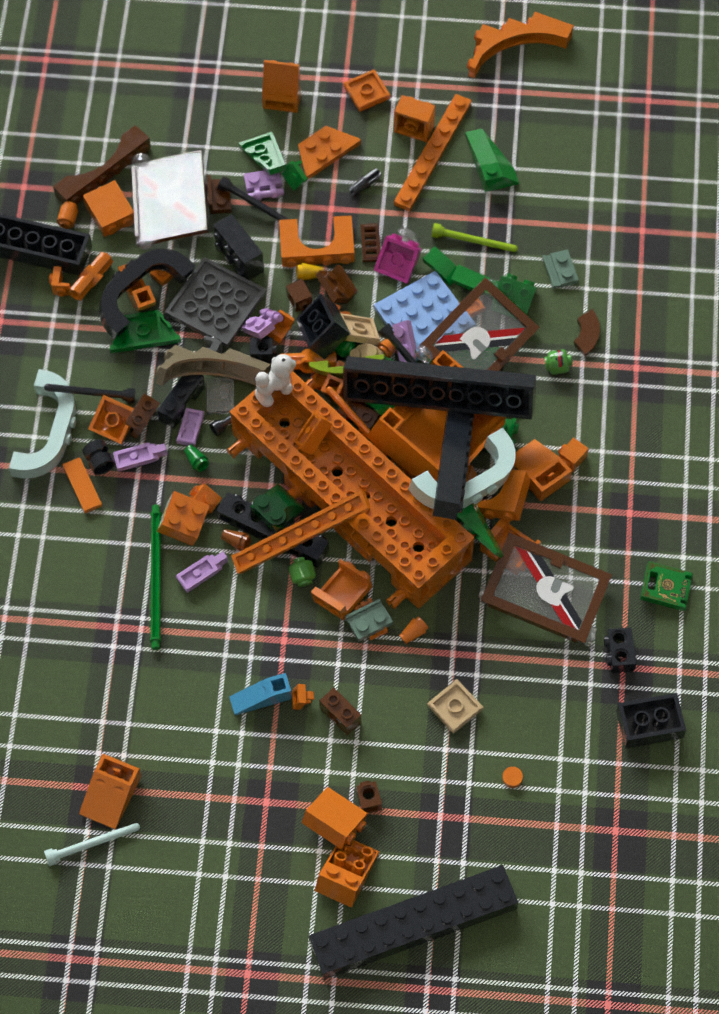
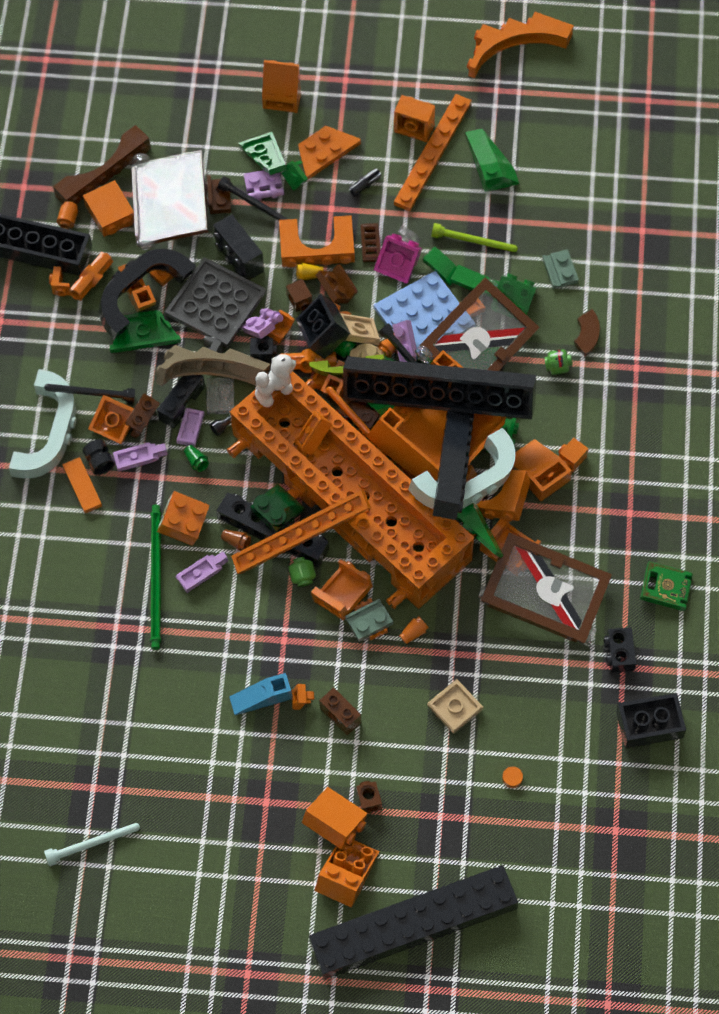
orange slope [79,754,142,830] -> none
orange bracket [189,484,222,513] -> none
orange plate [343,69,391,112] -> none

